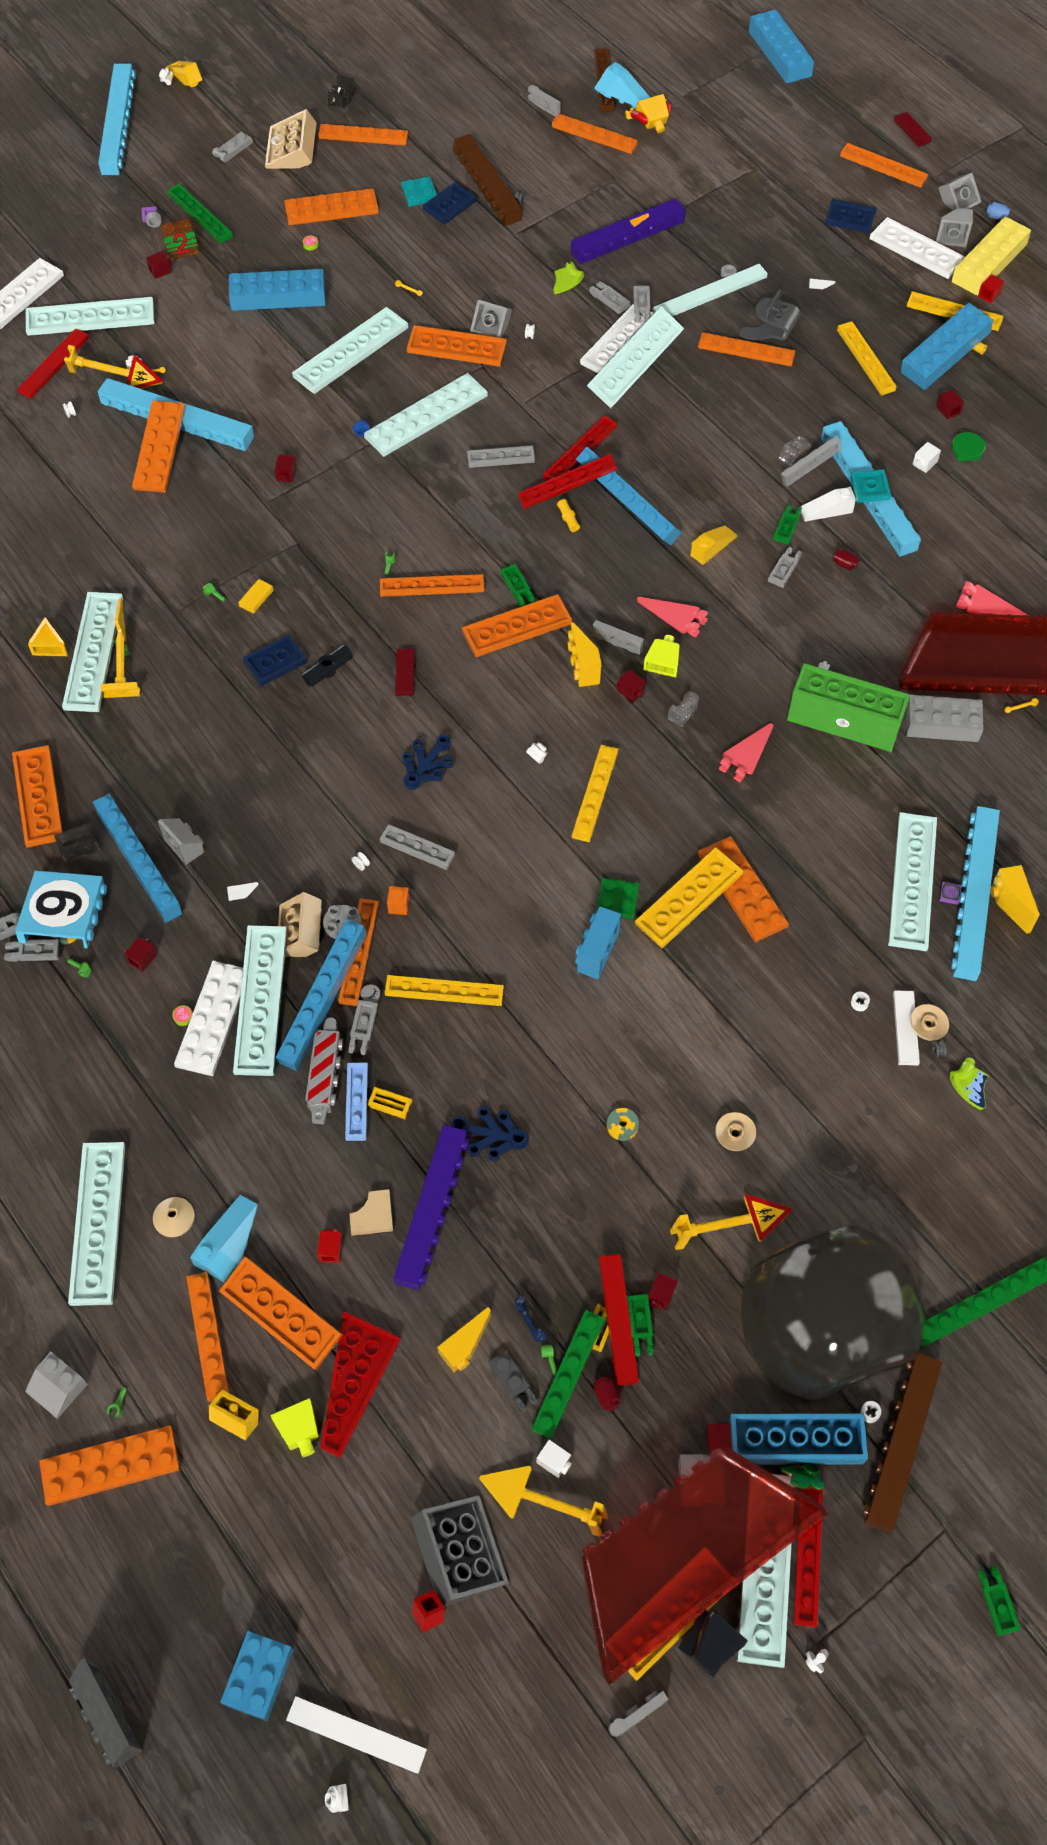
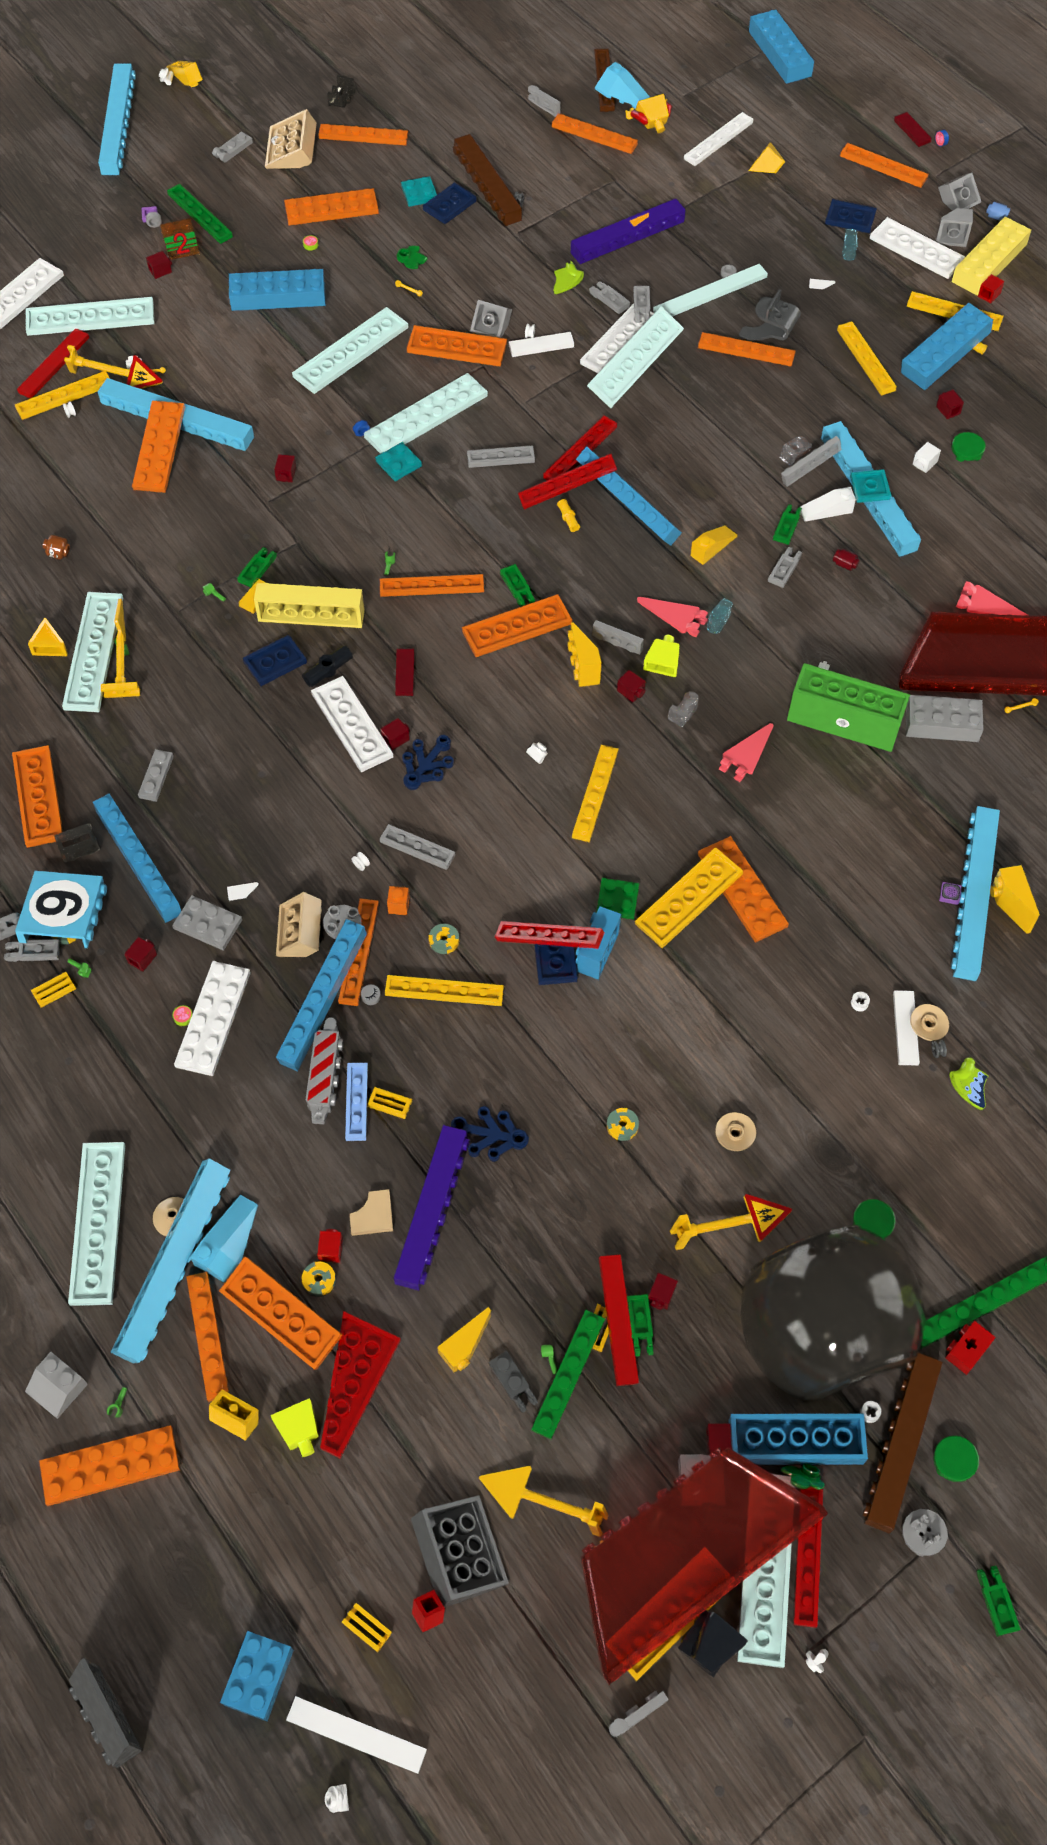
light grey slope [158,818,204,865] -> none
light aqua plate [233,926,287,1076] -> none
light grey hinge [349,1000,378,1055] -> none
dark blue piece [515,1295,547,1342] -> none
white brick [536,1440,572,1478] -> none
dark red brick [593,1376,622,1412] -> none
light aqua plate [888,812,937,951] -> none
none -> yellow plate [15,371,110,420]
none -> yellow tile [31,972,76,1008]
none -> dark orange head [43,535,70,560]
none -> medium azure brick [111,1158,230,1364]
none -> light grey plate [138,749,174,802]
none -> light grey plate [172,895,242,951]
none -> green hinge [237,547,277,588]
none -> light yellow brick [254,583,364,628]
none -> yellow piece [302,1261,336,1297]
none -> white plate [311,676,393,772]
none -> yellow tile [342,1603,392,1653]
none -> teal plate [375,442,422,481]
none -> dark red brick [380,718,410,751]
none -> green plate [396,246,427,269]
none -> piece [429,924,459,954]
none -> red plate [495,921,605,949]
none -> white tile [509,332,574,357]
none -> dark blue plate [534,944,577,985]
none -> white tile [684,112,753,166]
none -> clear light blue piece [707,599,733,634]
none -> yellow slope [748,143,785,174]
none -> clear light blue piece [842,229,858,261]
none -> green tile [853,1199,896,1242]
none -> light grey plate [901,1509,948,1556]
none -> green tile [933,1435,979,1482]
none -> tile [935,130,949,147]
none -> red brick [946,1321,996,1375]

